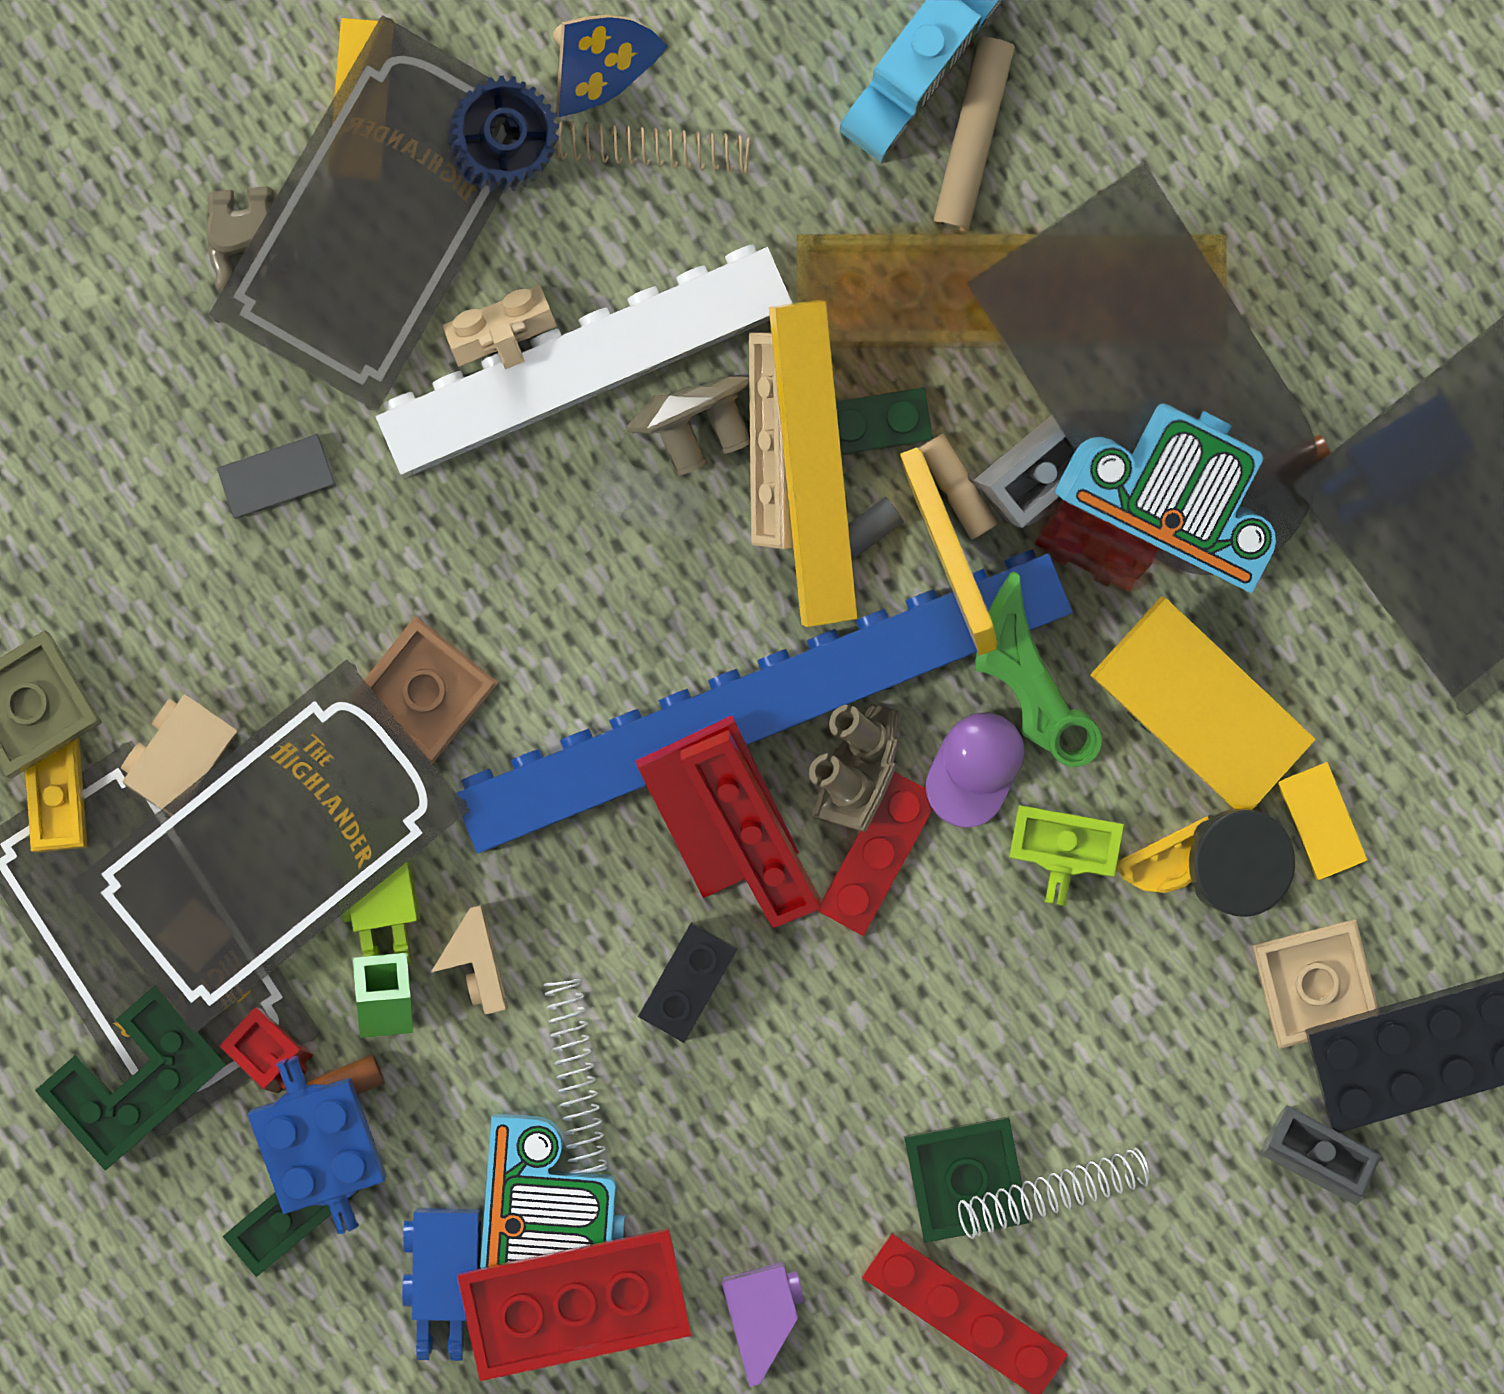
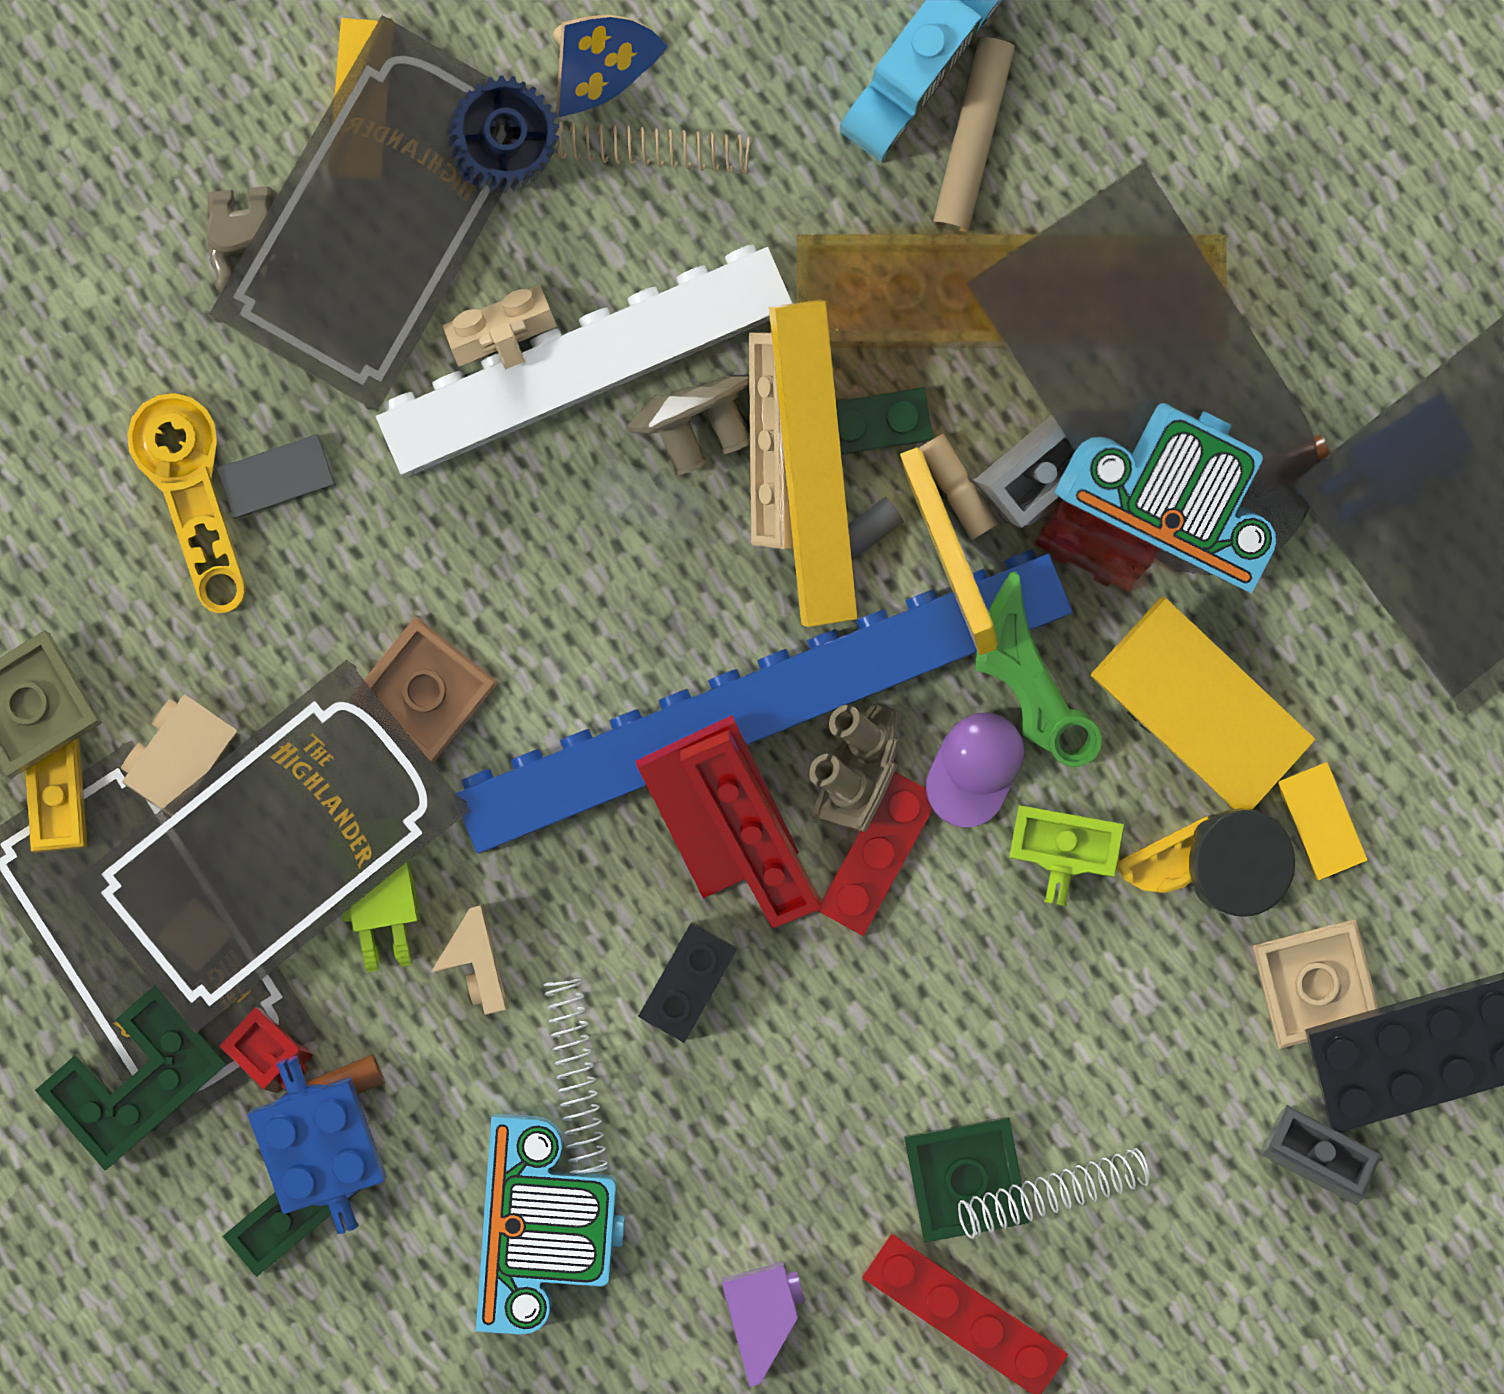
bright green brick [353,953,413,1038] -> none
blue hinge [402,1208,481,1361] -> none
red plate [457,1228,692,1381] -> none
none -> yellow beam [127,393,246,613]

